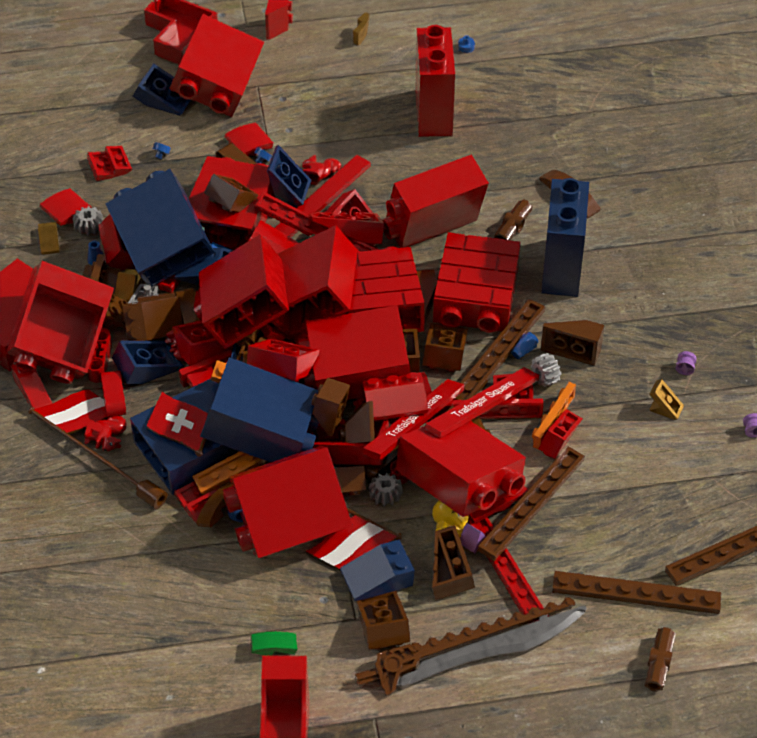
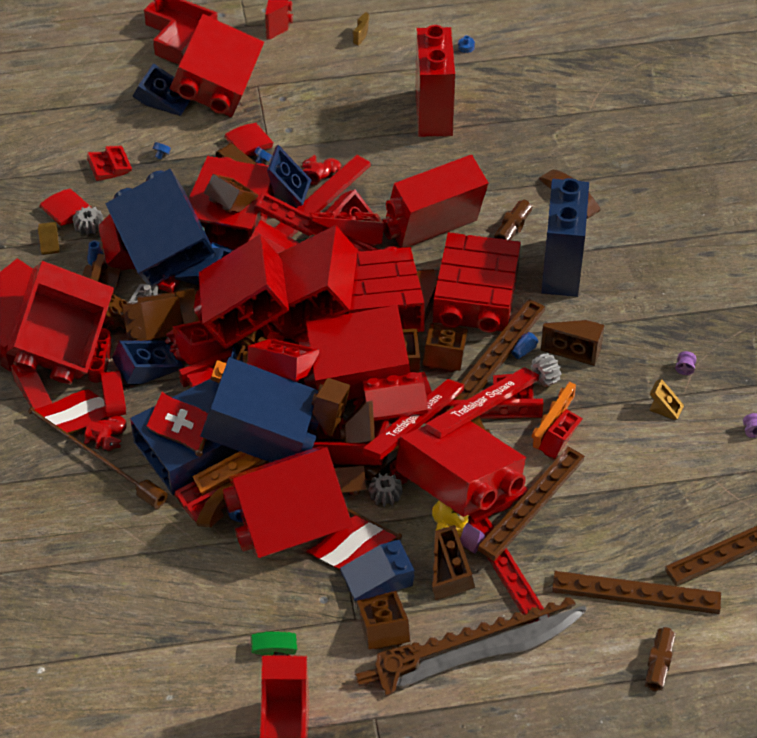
pearl gold slope [115,268,143,302] -> none

